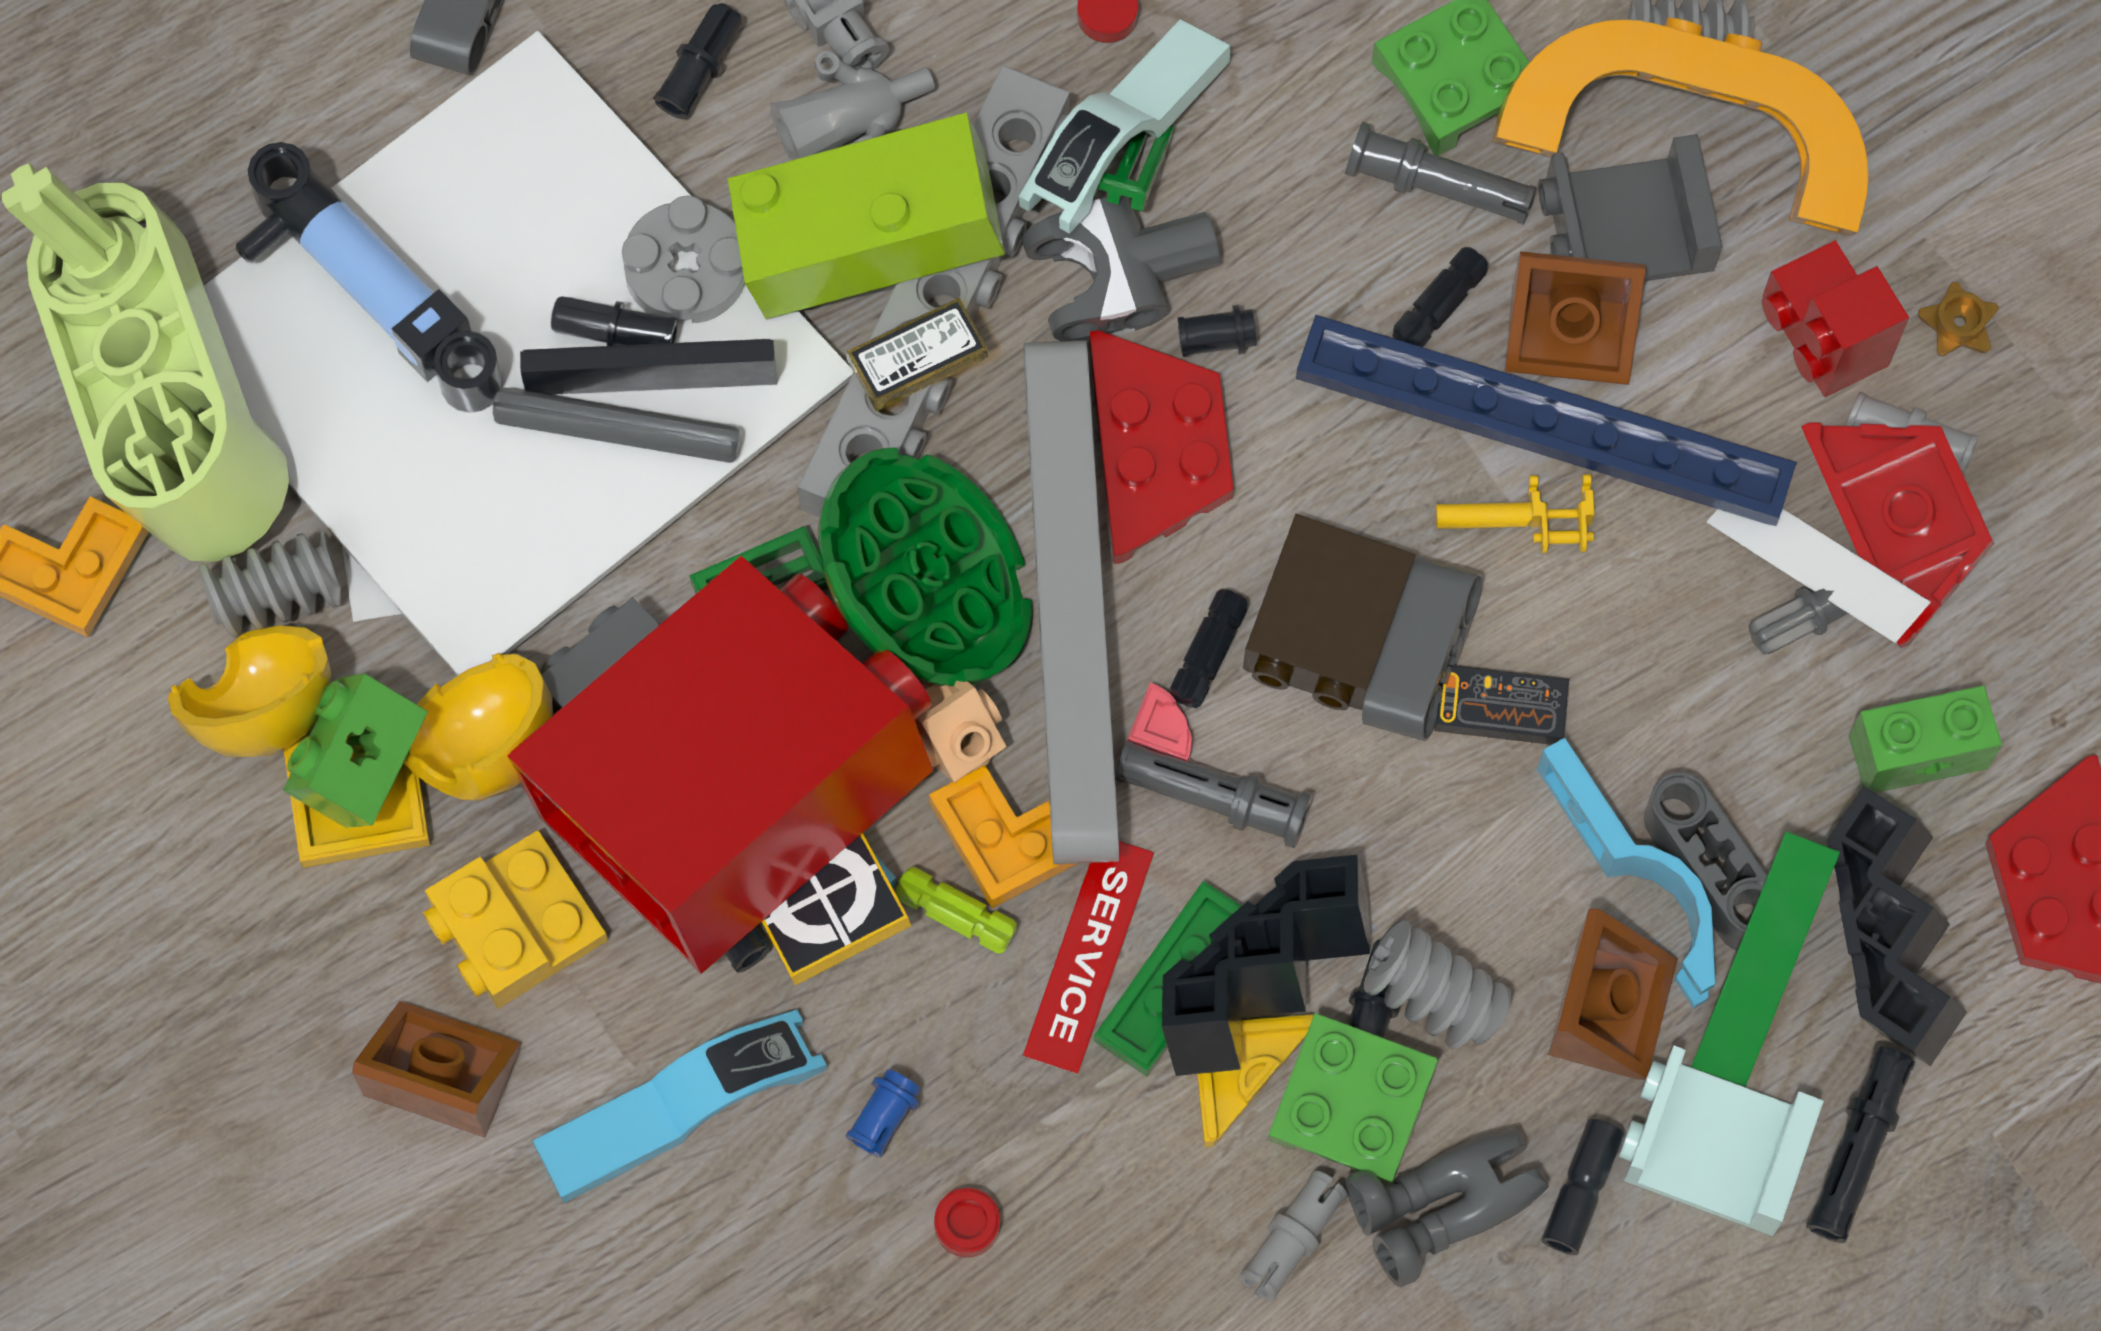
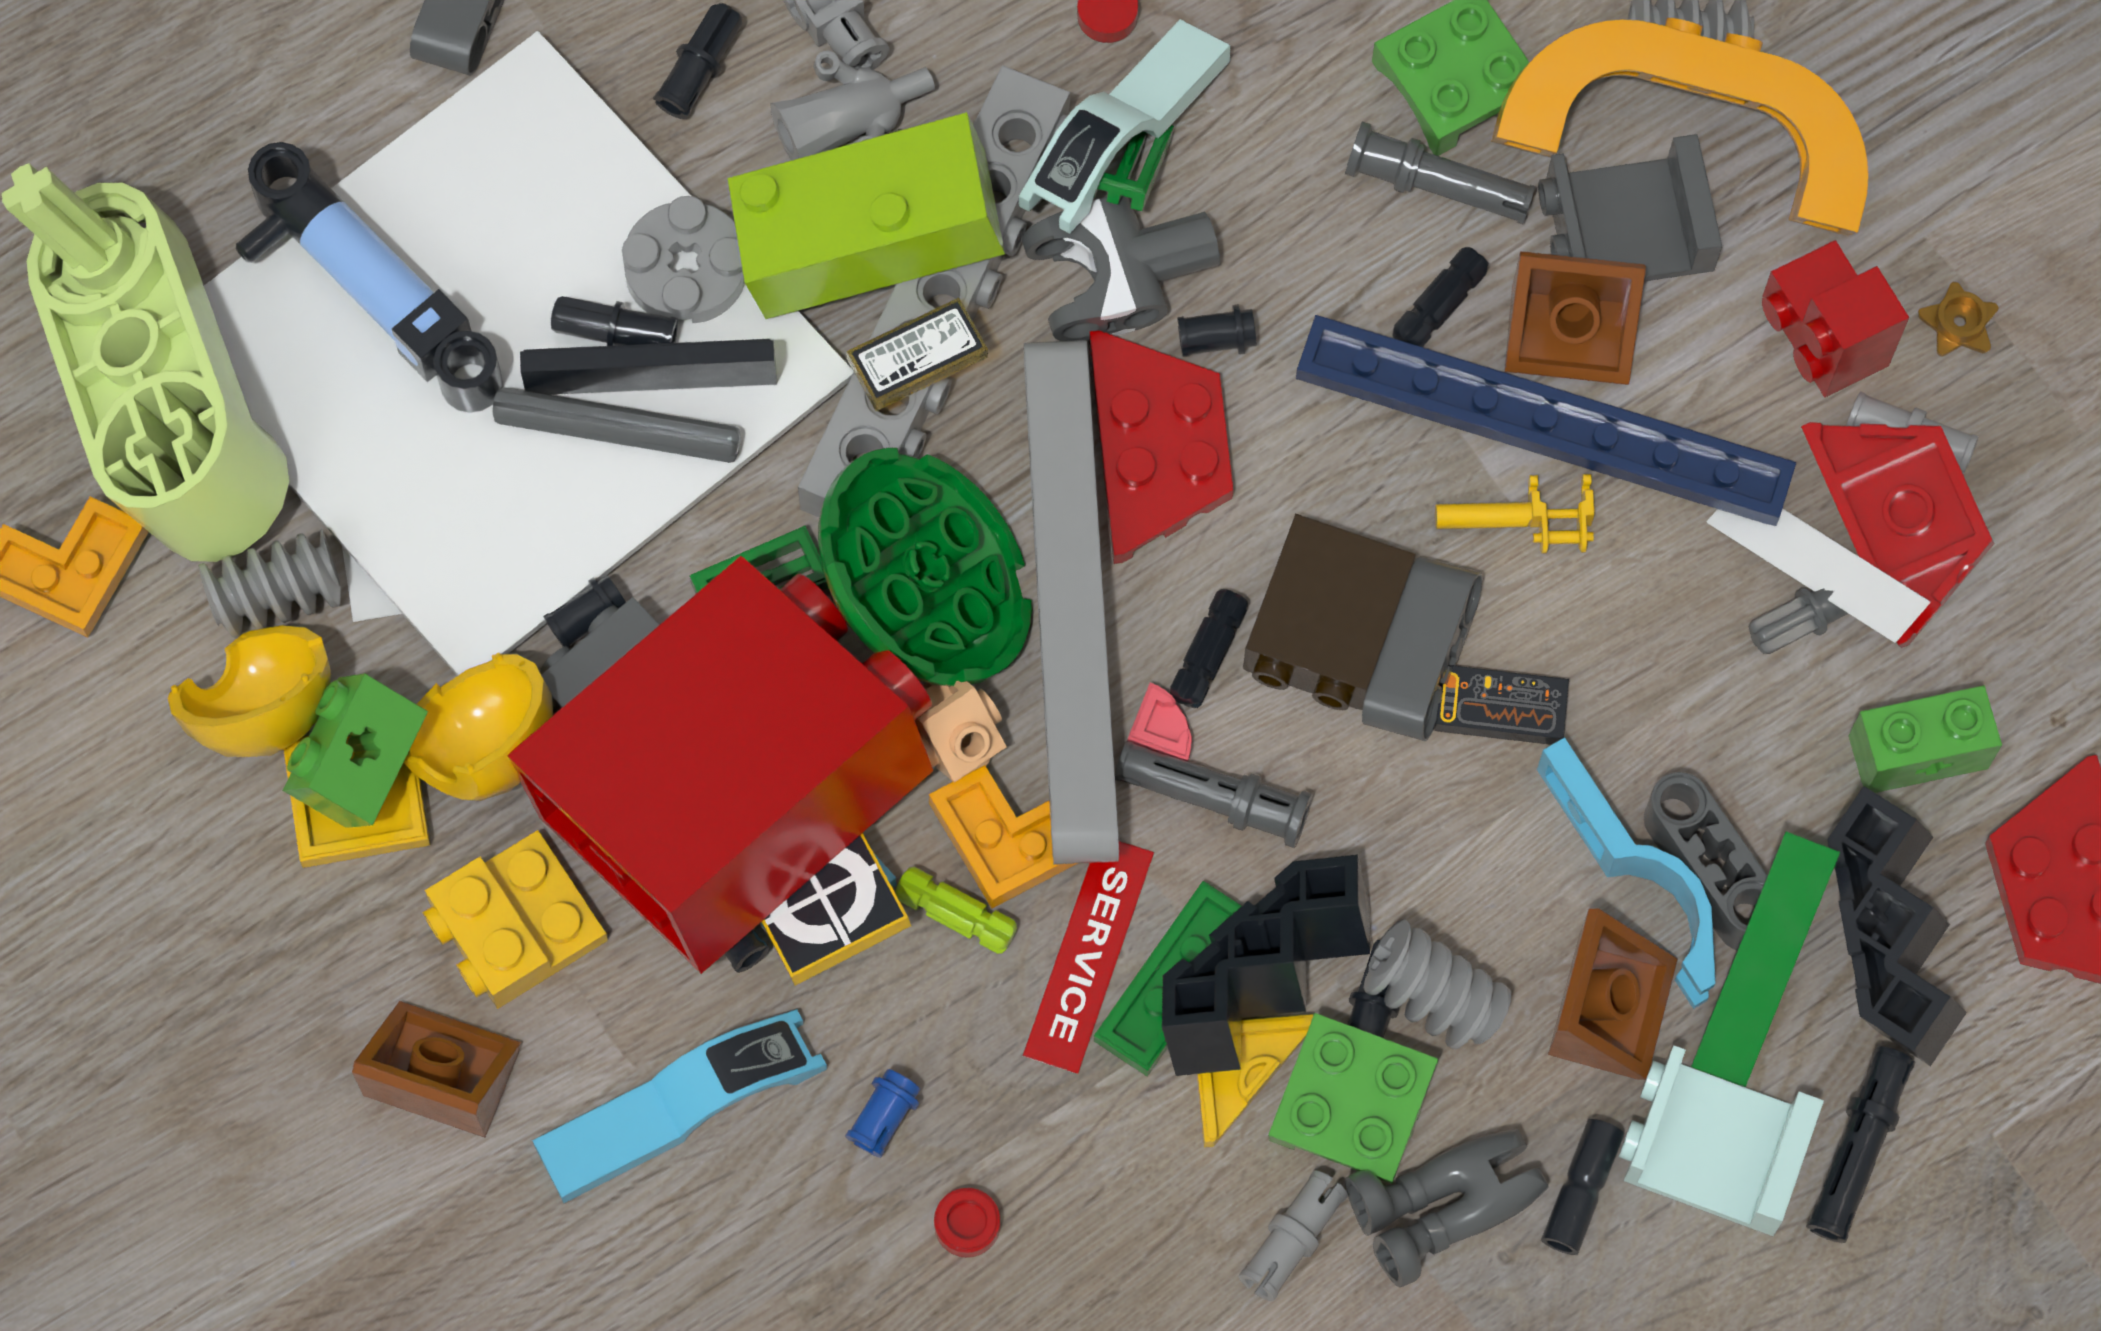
none -> black pin [543,575,626,648]

